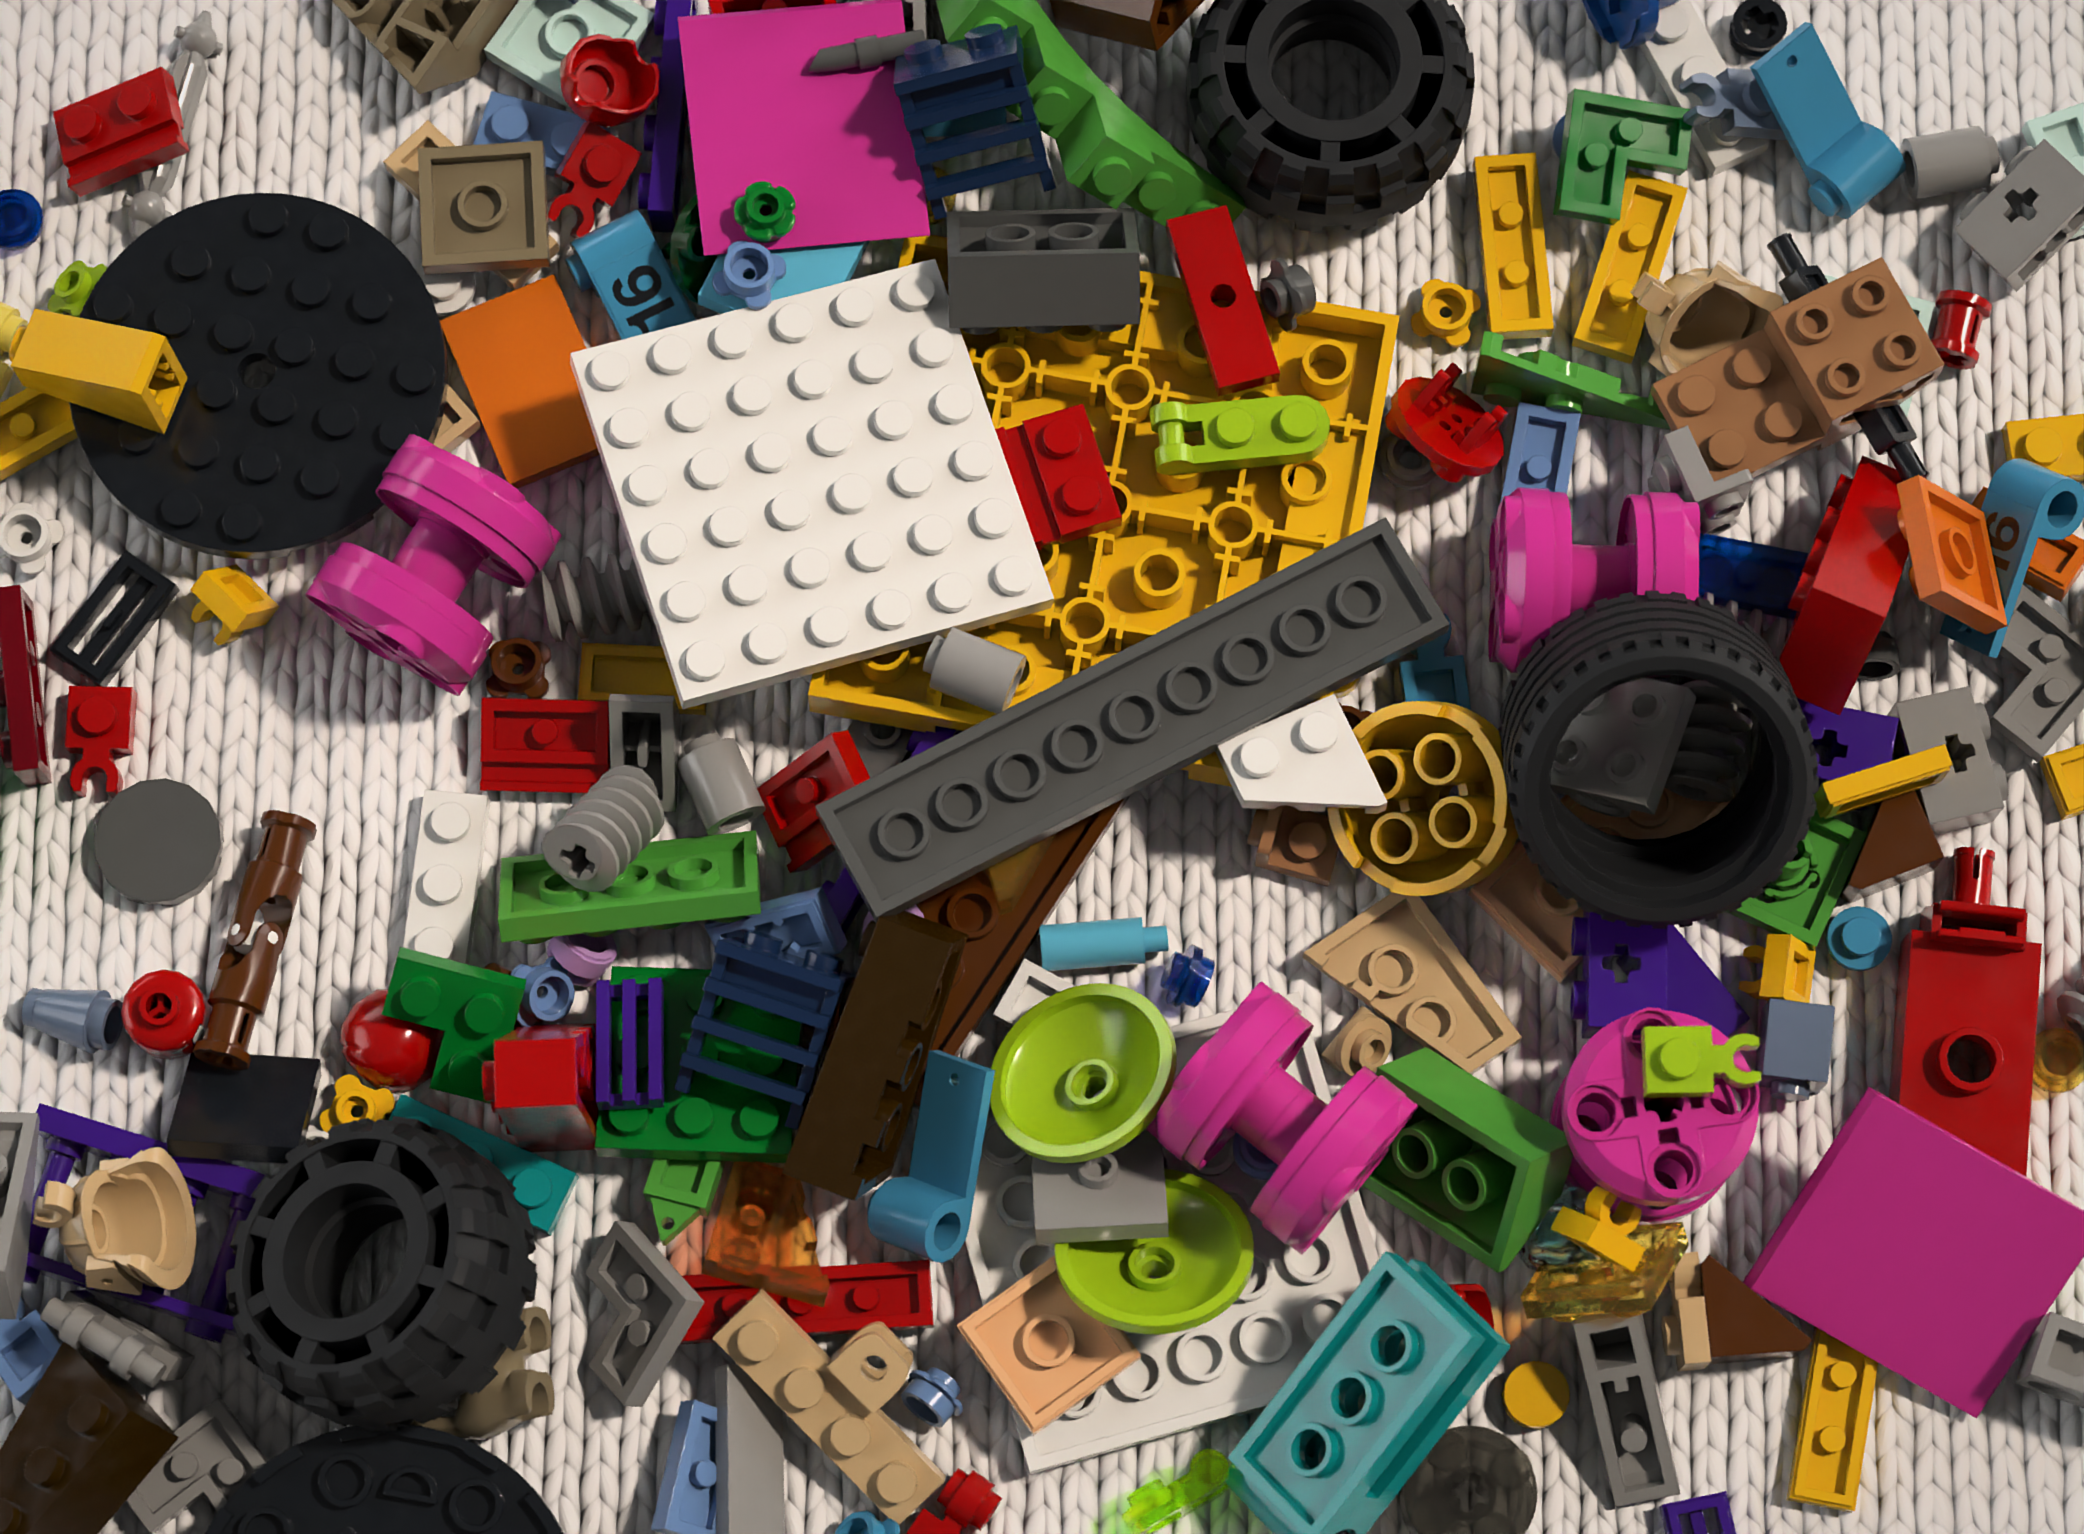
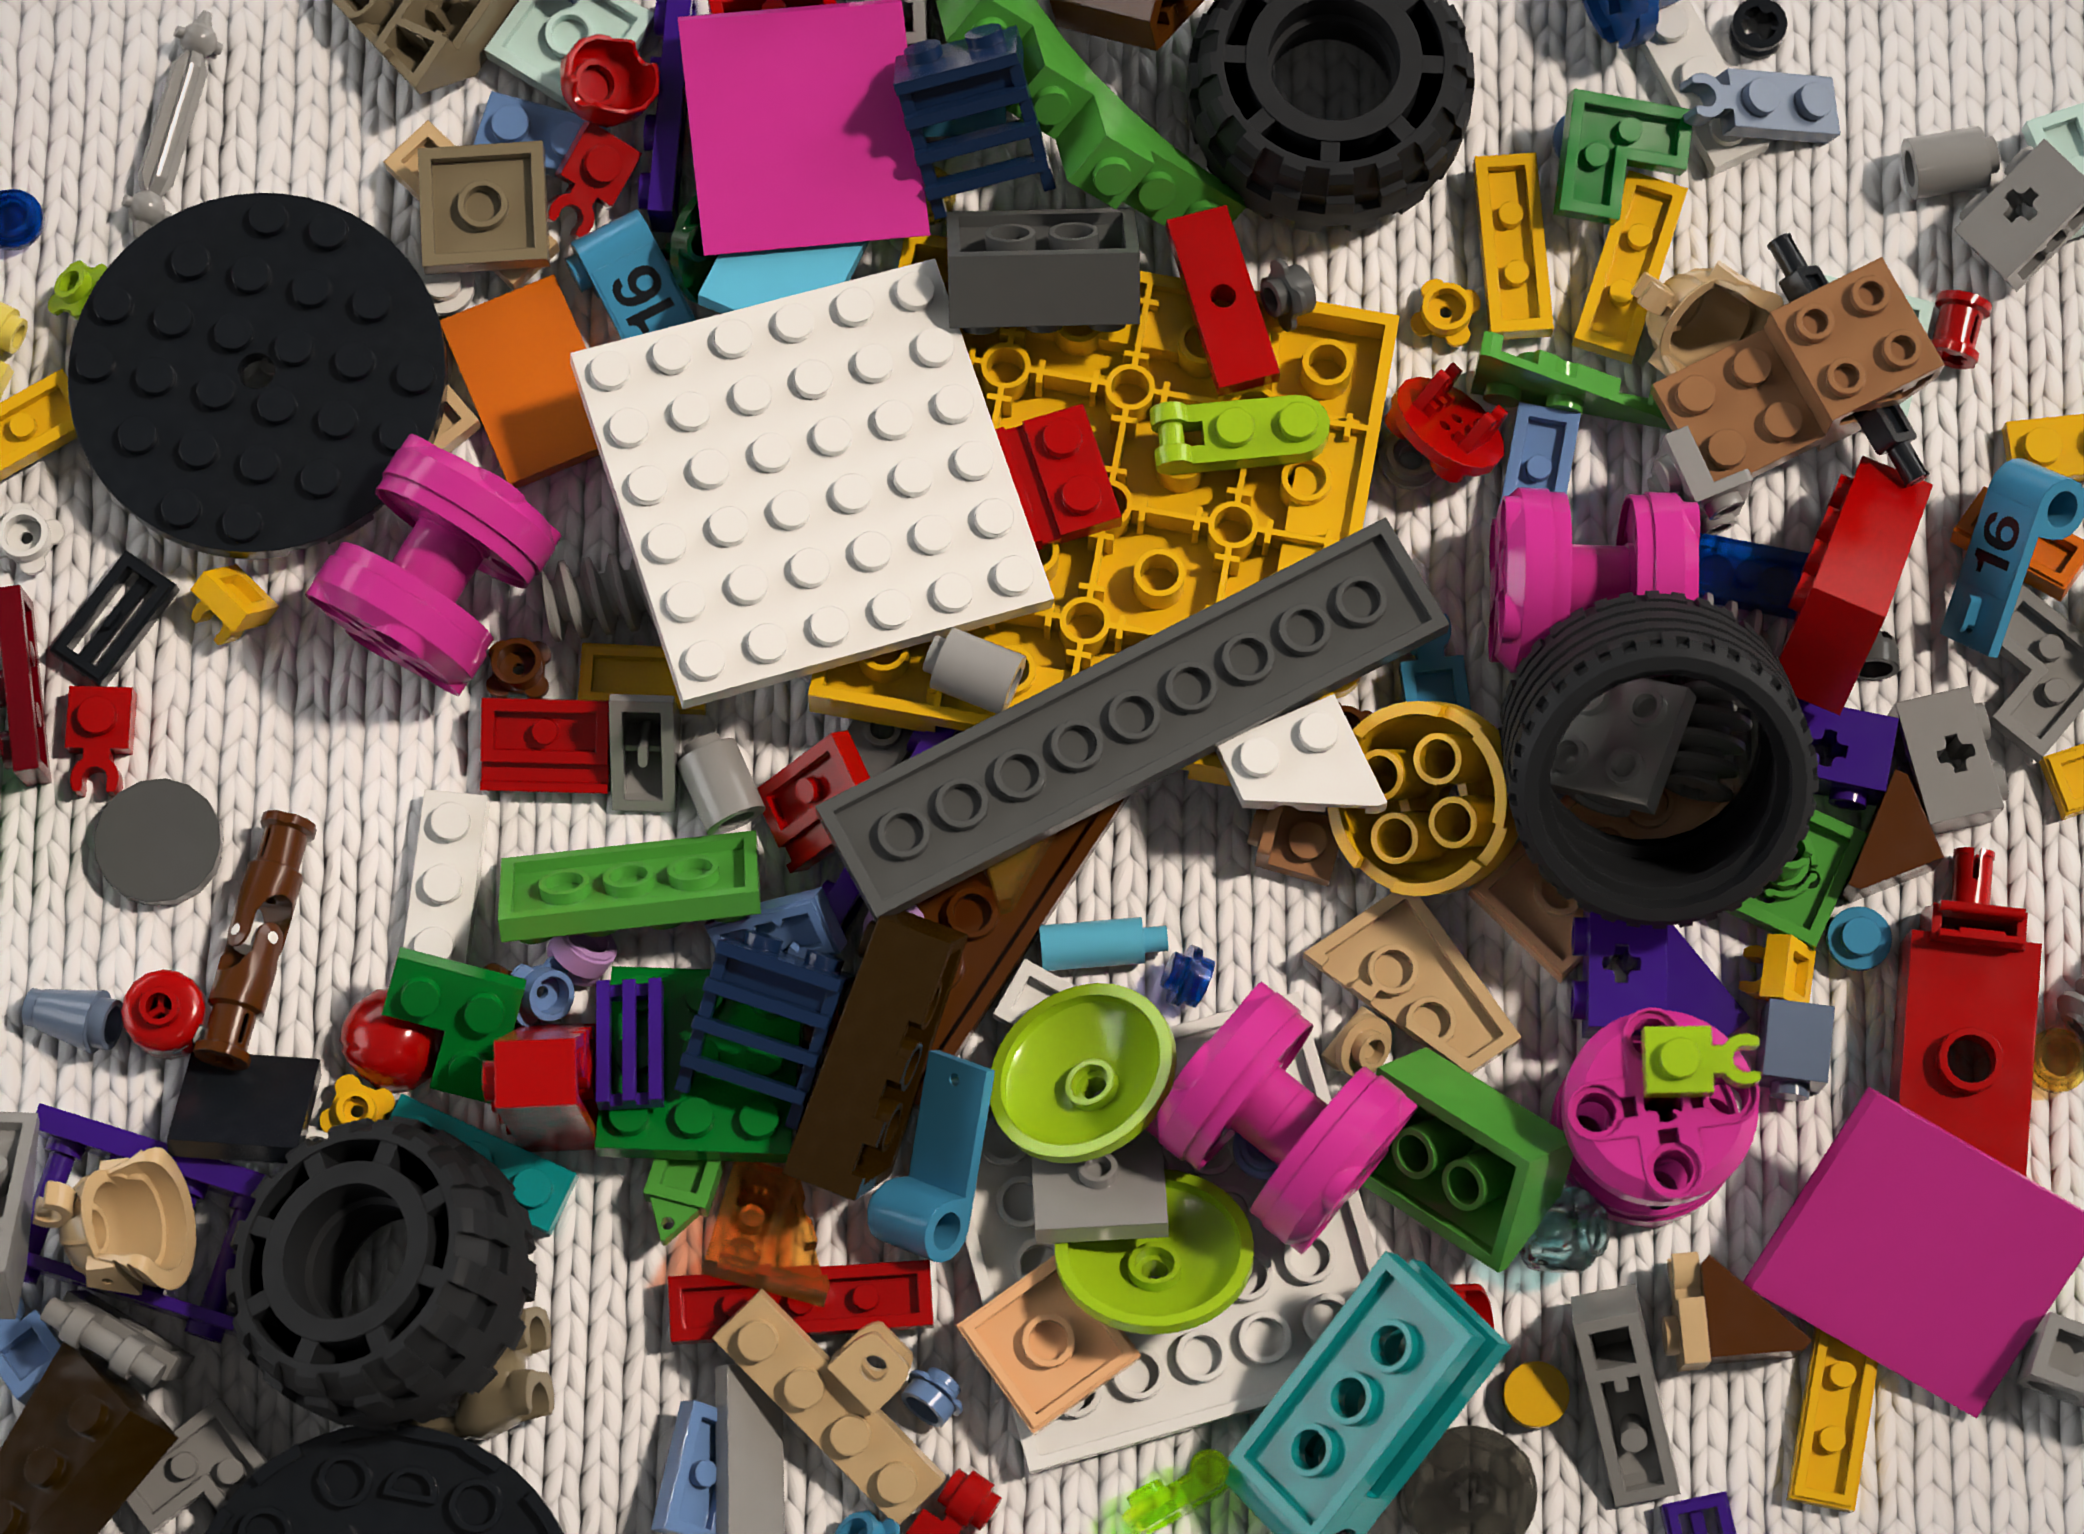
yellow slope [9,309,188,434] -> none
red plate [53,66,189,197] -> none
light grey piece [541,765,664,892] -> none
light grey plate [585,1221,705,1407] -> none
medium blue plate [712,241,786,310] -> none
green plate [734,181,796,243] -> none
dark grey piece [808,29,926,73] -> none
clear yellow plate [1520,1222,1689,1322] -> none
yellow tile [1550,1186,1646,1272] -> none
dark azure door [1750,22,1906,219] -> none
yellow tile [1813,744,1953,819] -> none
orange plate [1896,475,2008,635] -> none

